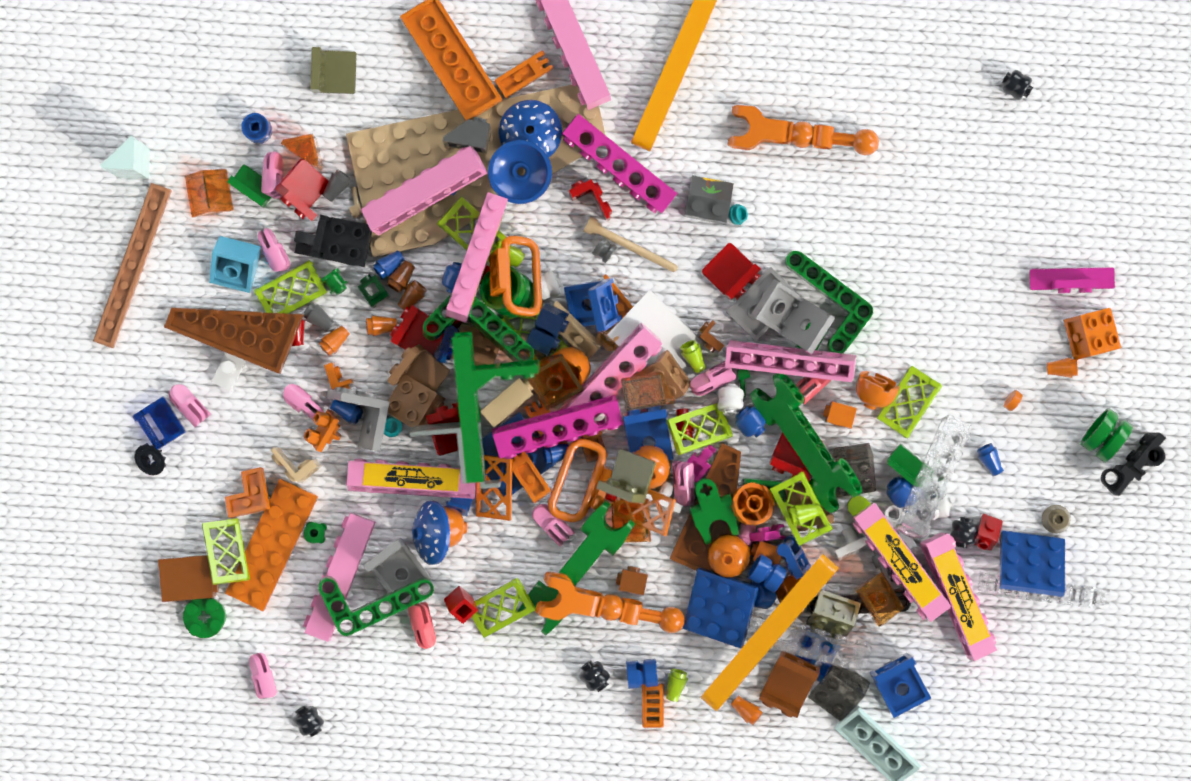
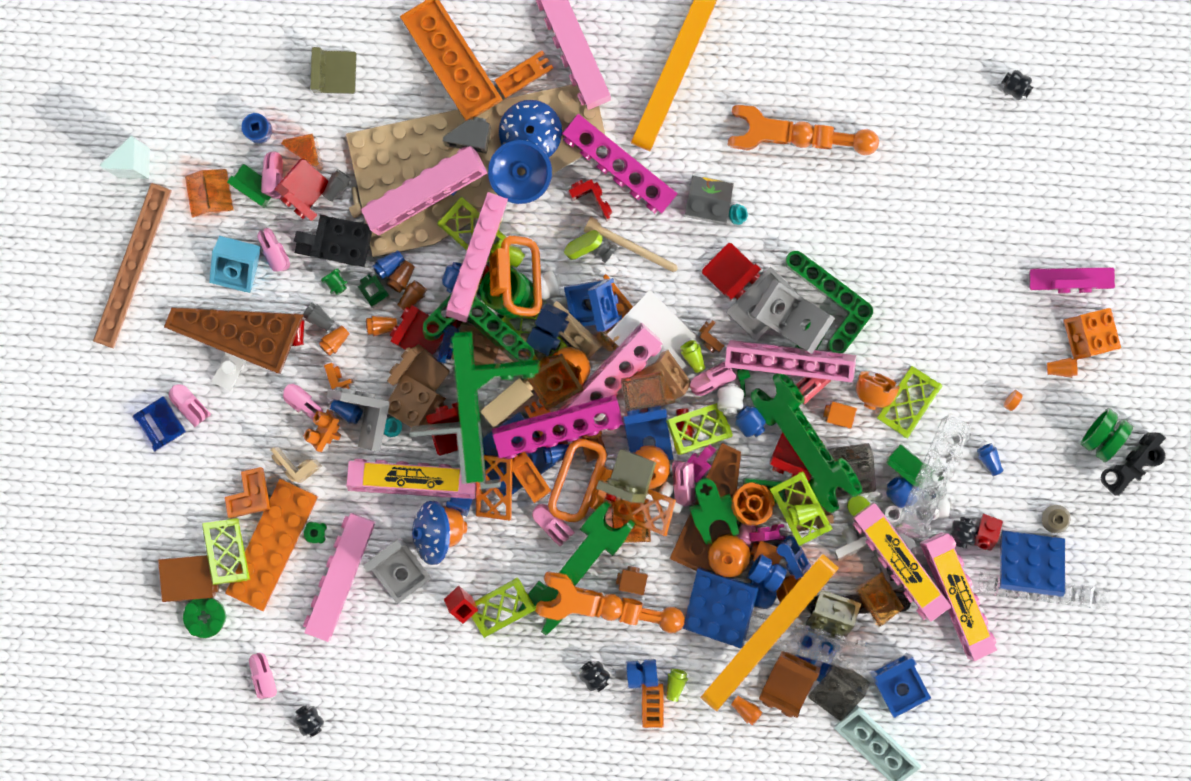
black gear [134,443,166,475] -> none
lime window [254,260,328,314] -> none
green beam [318,576,434,636] -> none
coral arm [407,602,436,649] -> none
none -> lime tile [564,230,603,260]

